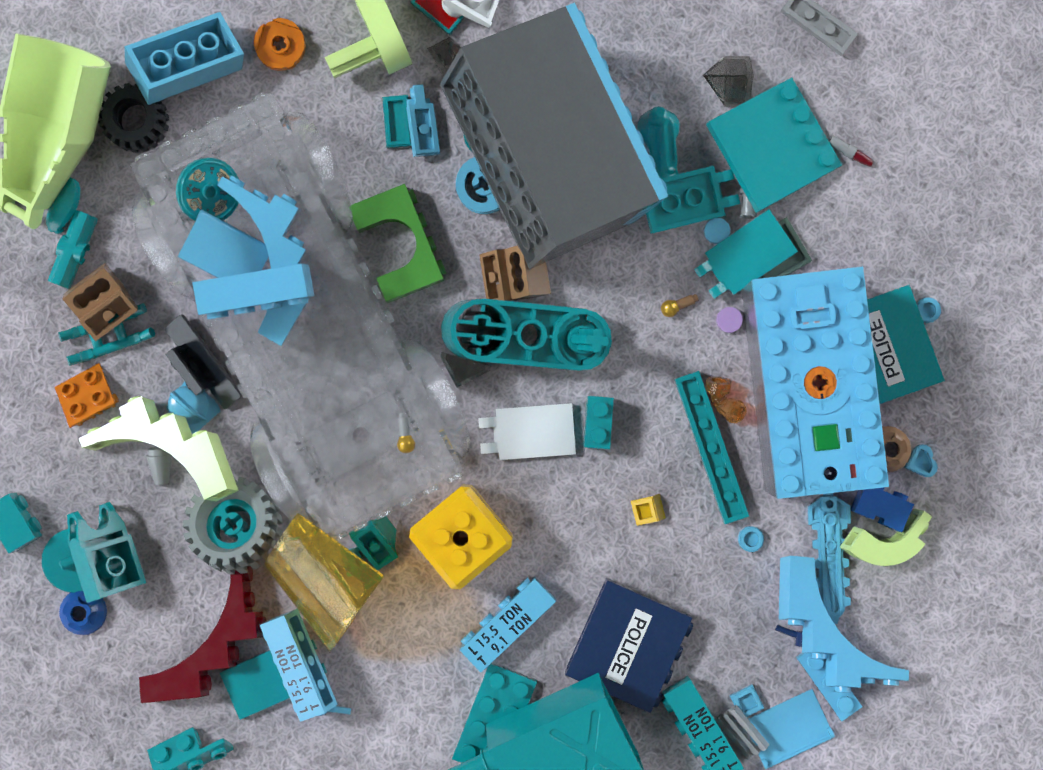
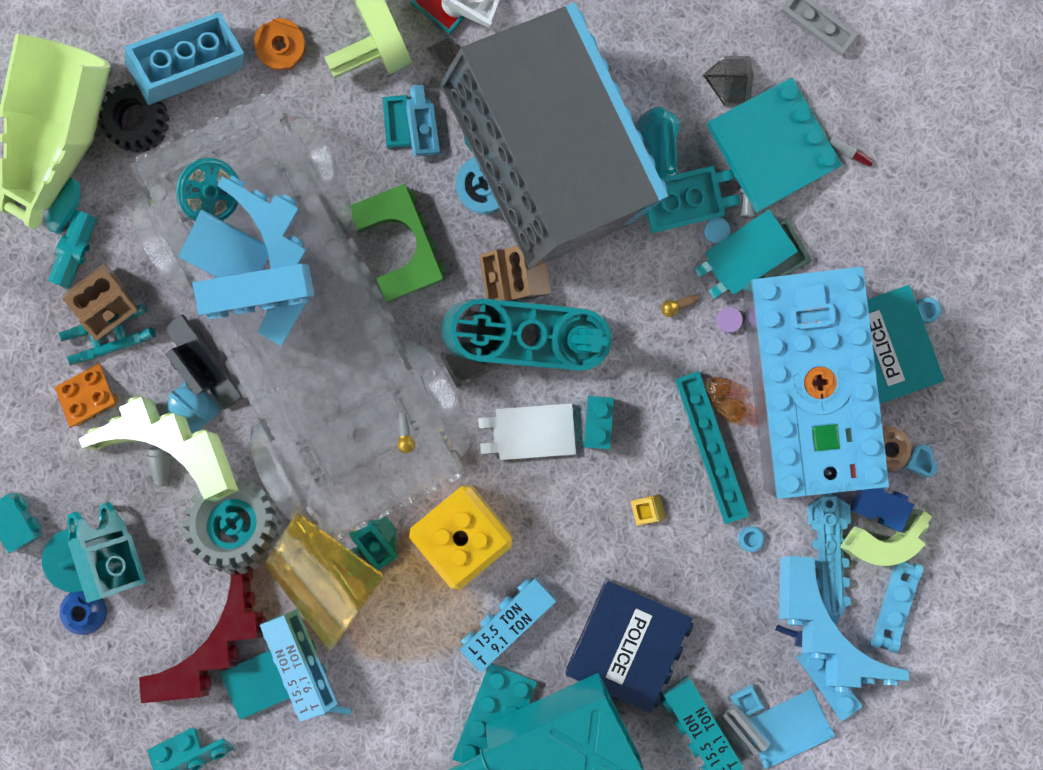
none -> medium azure plate [871,561,923,653]

